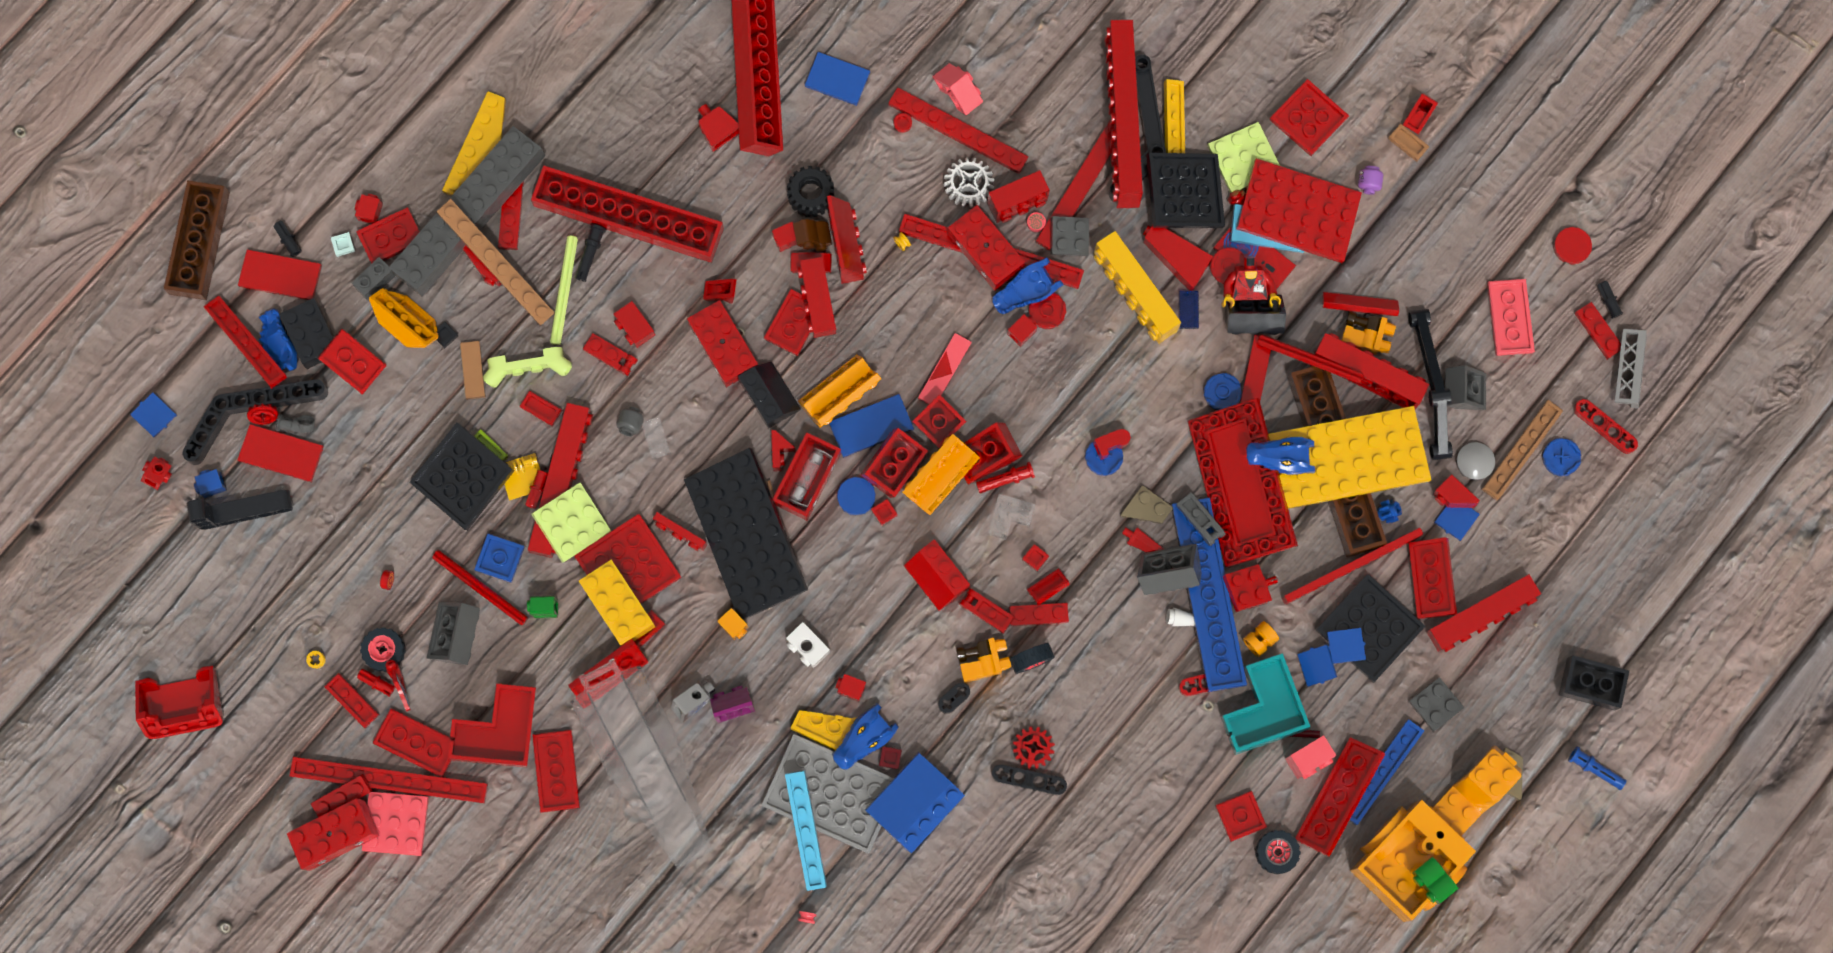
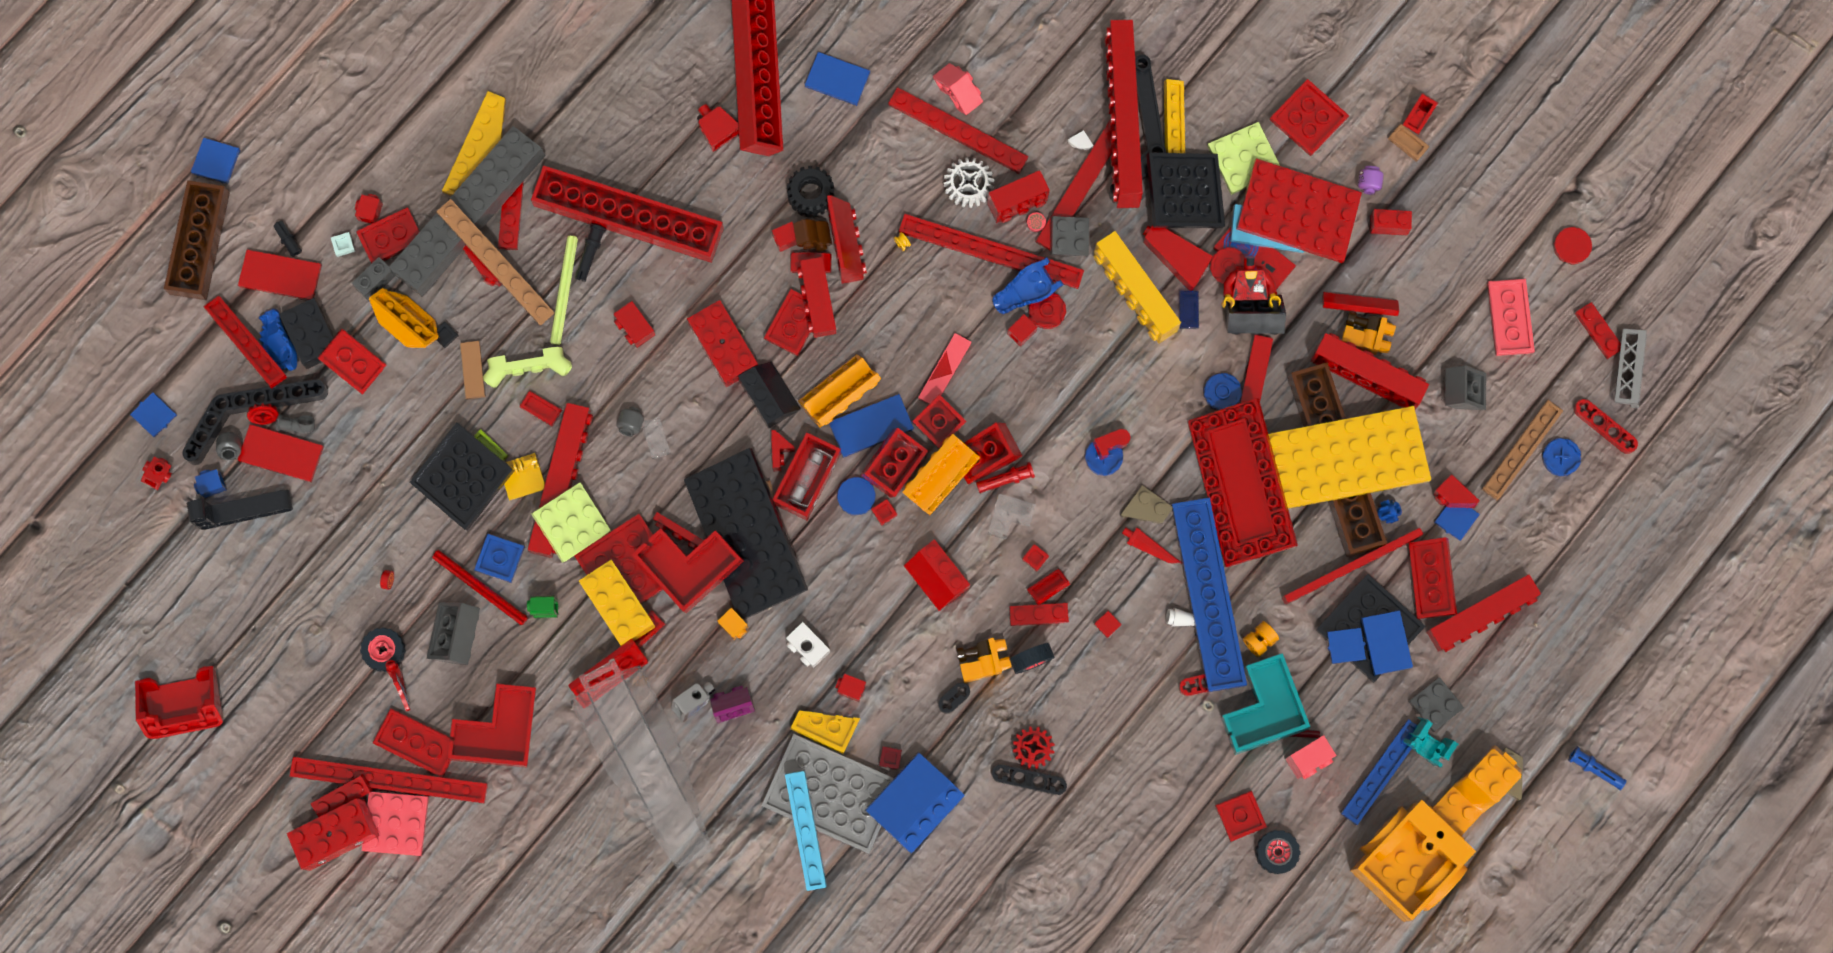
yellow bush [306,651,326,669] -> none
red tile [324,673,379,728] -> none
red axle [357,669,396,697] -> none
red axle [525,470,548,509] -> none
red tile [532,730,580,813] -> none
red plate [583,333,638,376] -> none
red slope [703,279,737,304] -> none
coral bush [798,911,817,924] -> none
blue animal [832,703,899,770] -> none
red tile [893,113,912,133] -> none
red piece [947,205,1025,291] -> none
red plate [959,588,1014,634] -> none
dark grey slope [1137,543,1202,595] -> none
dark grey plate [1176,492,1225,546] -> none
red plate [1222,564,1278,612] -> none
red plate [1228,190,1245,206] -> none
blue animal [1246,437,1315,475] -> none
red axle [1257,334,1364,383] -> none
red plate [1295,737,1385,857] -> none
blue piece [1298,645,1337,687] -> none
black piece [1408,309,1453,460] -> none
green brick [1412,857,1459,904] -> none
light grey dish [1457,442,1495,480] -> none
black brick [1559,655,1629,711] -> none
black axle [1597,281,1623,319] -> none
none -> blue tile [191,138,240,184]
none -> dark grey head [216,432,242,460]
none -> red piece [632,528,744,613]
none -> white tile [1067,130,1094,150]
none -> red tile [1094,611,1122,638]
none -> blue tile [1361,611,1413,676]
none -> red brick [1370,209,1412,235]
none -> teal piece [1403,717,1459,768]

